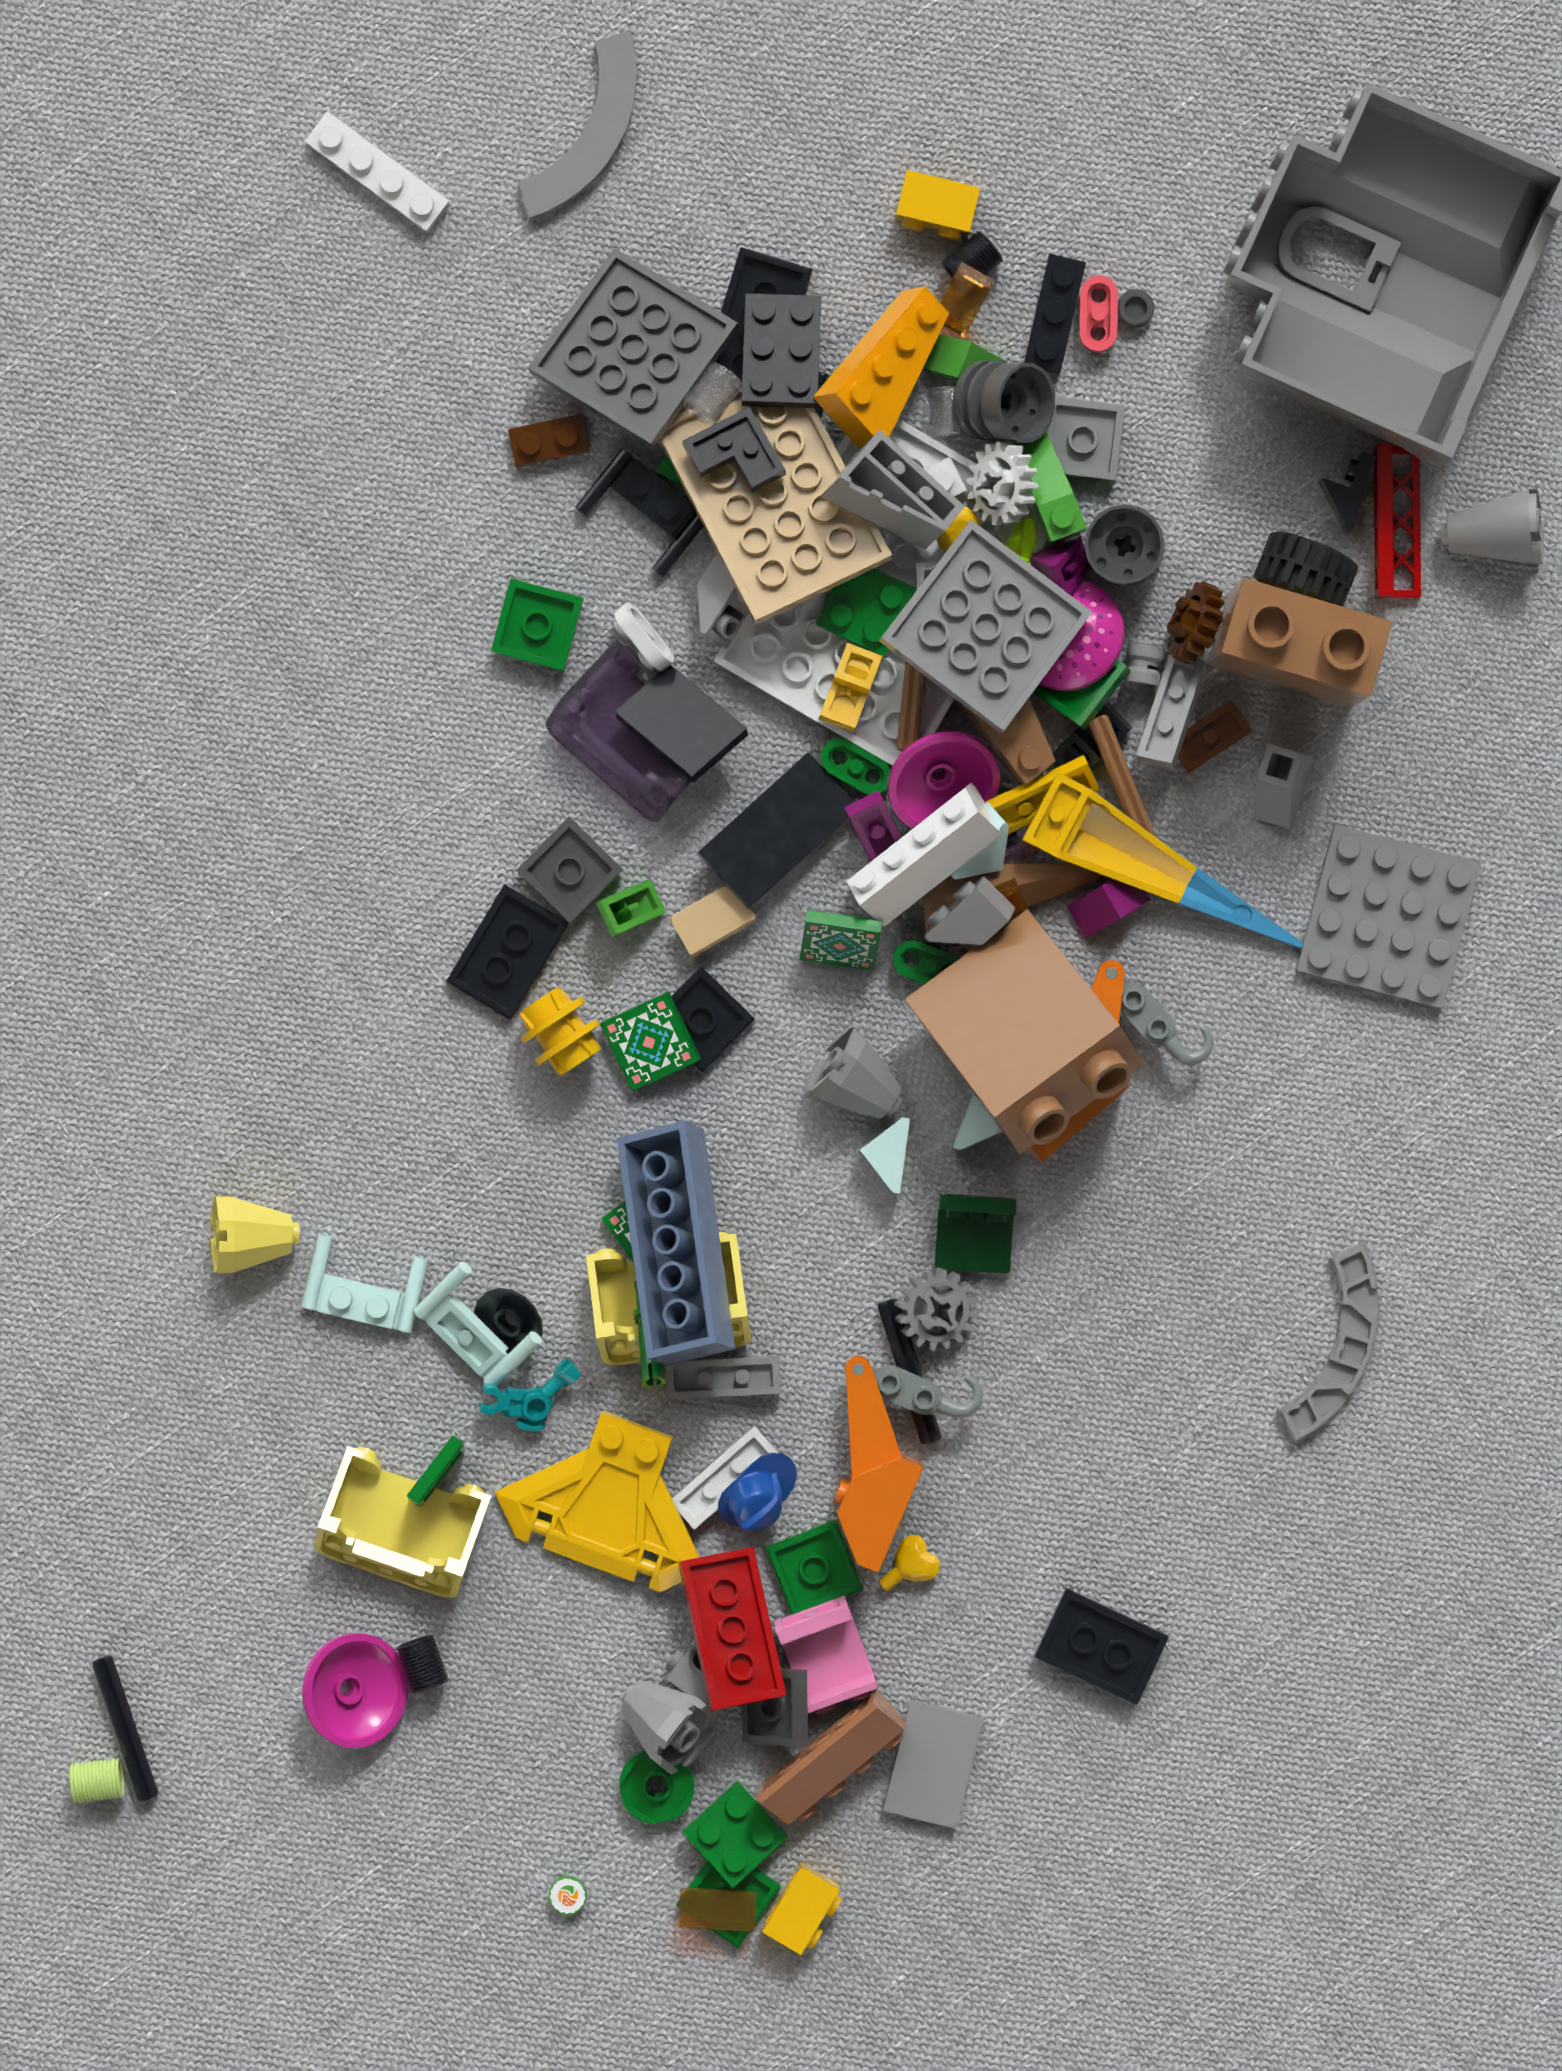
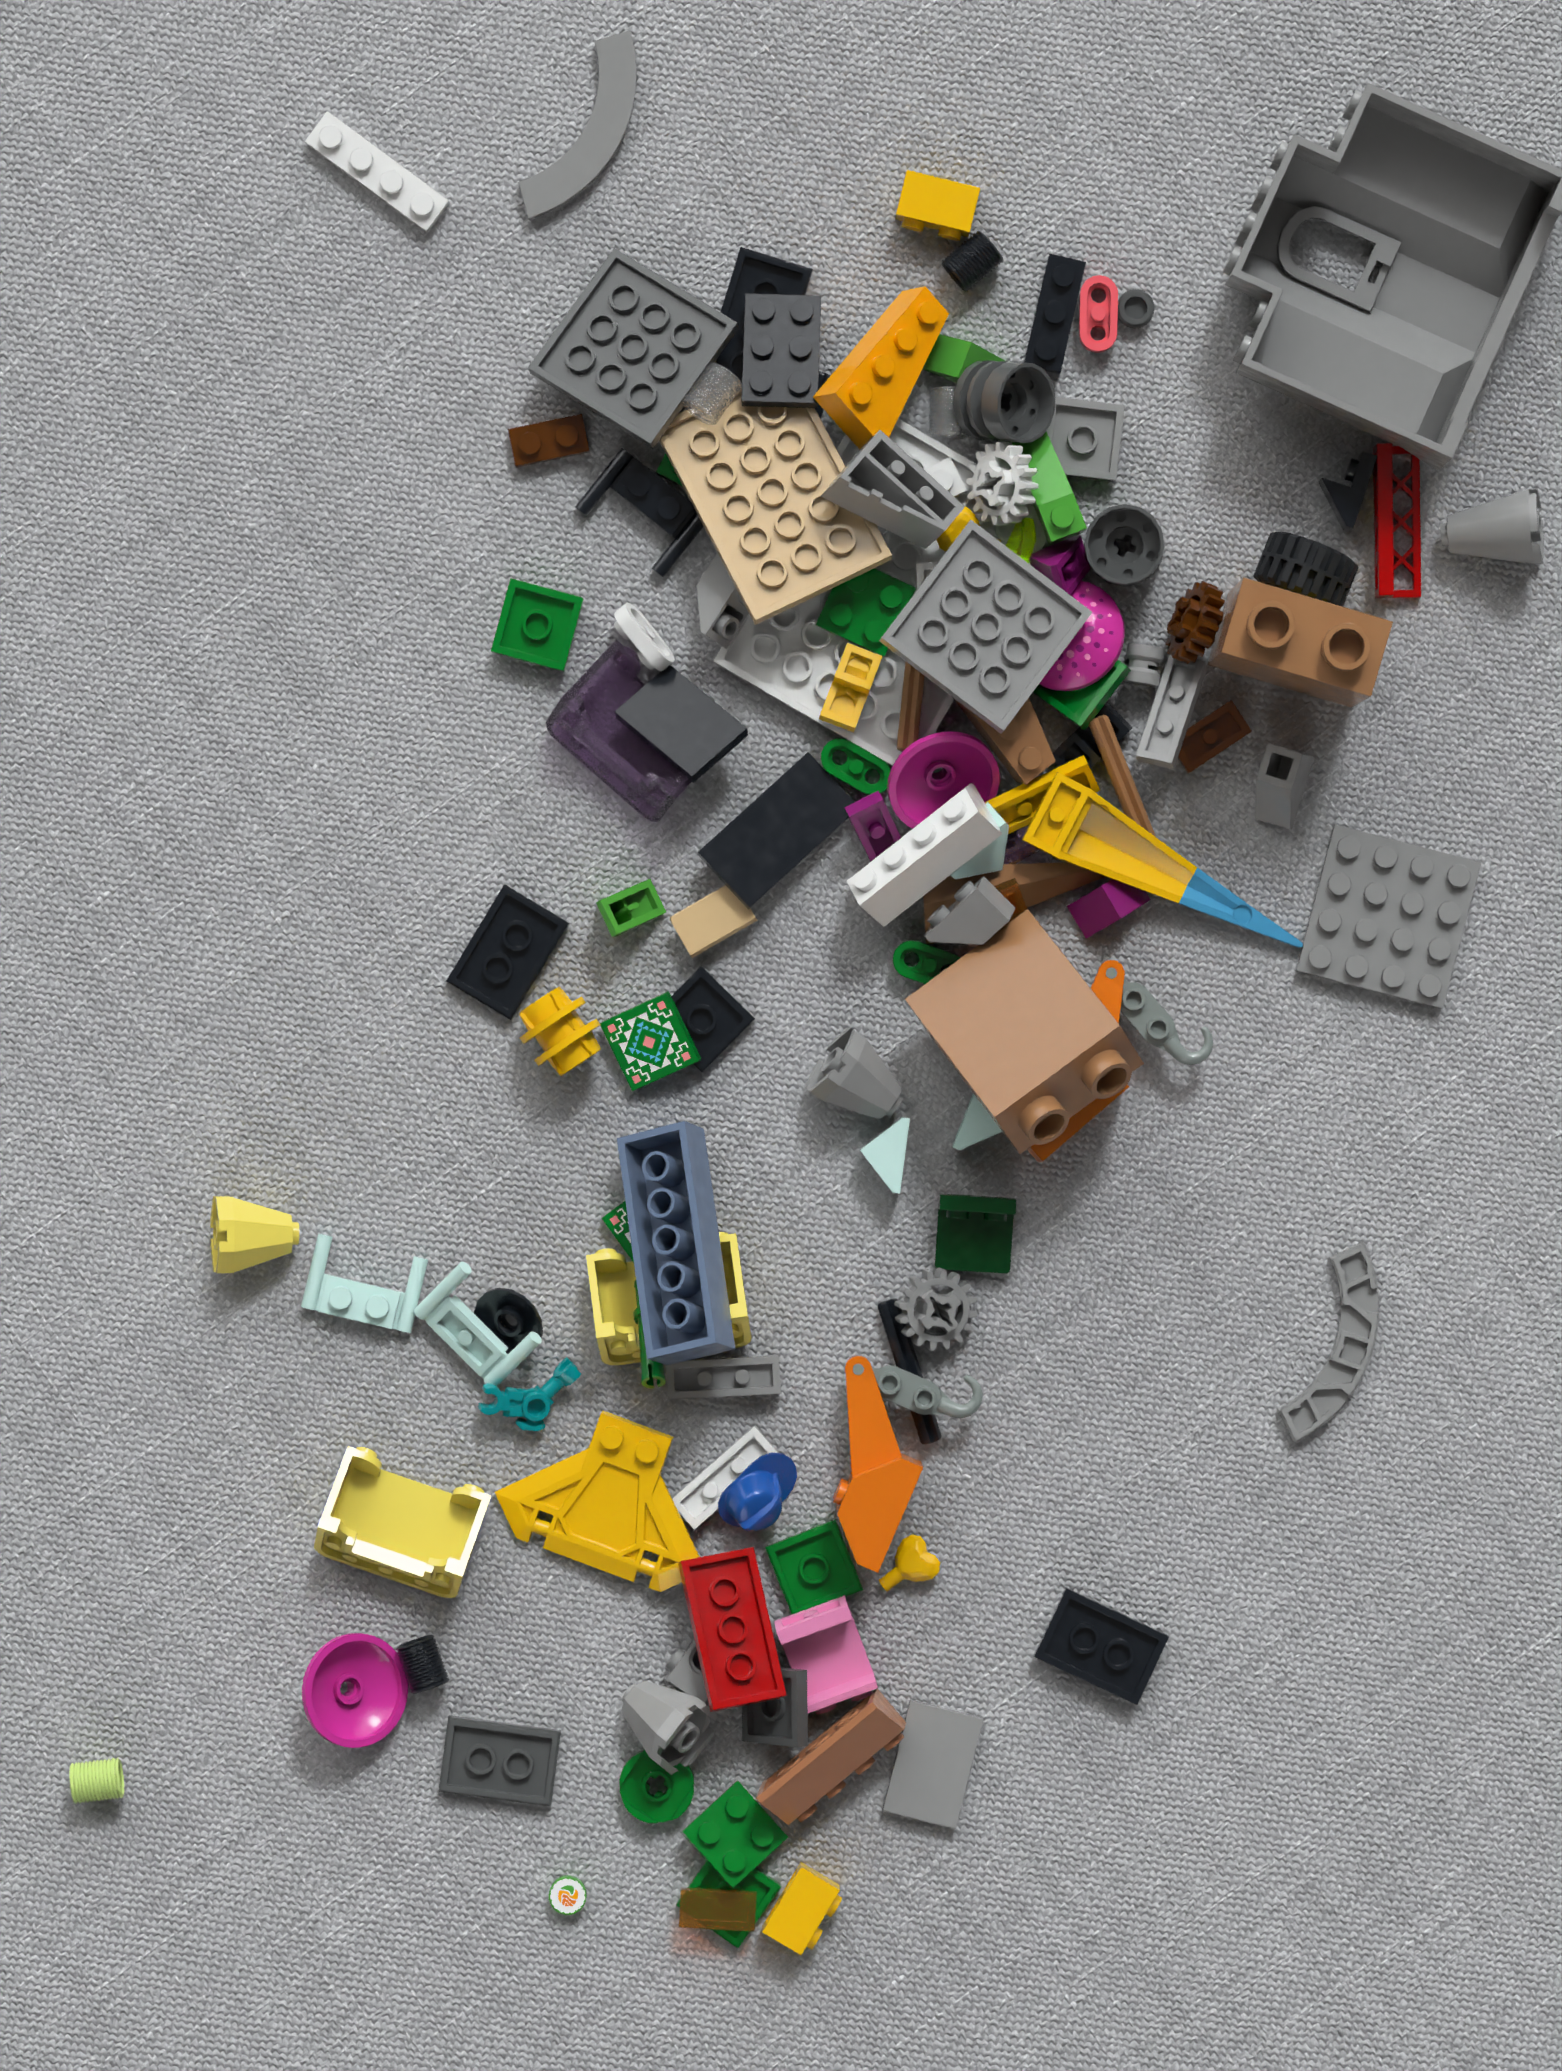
black axle [92,1656,158,1801] -> none
green tile [407,1435,465,1507] -> none
dark grey plate [516,817,623,924] -> none
black plate [682,406,786,492] -> none
green tile [799,910,882,971] -> none
clear orange tile [940,262,995,338] -> none
none -> dark grey tile [438,1715,561,1807]

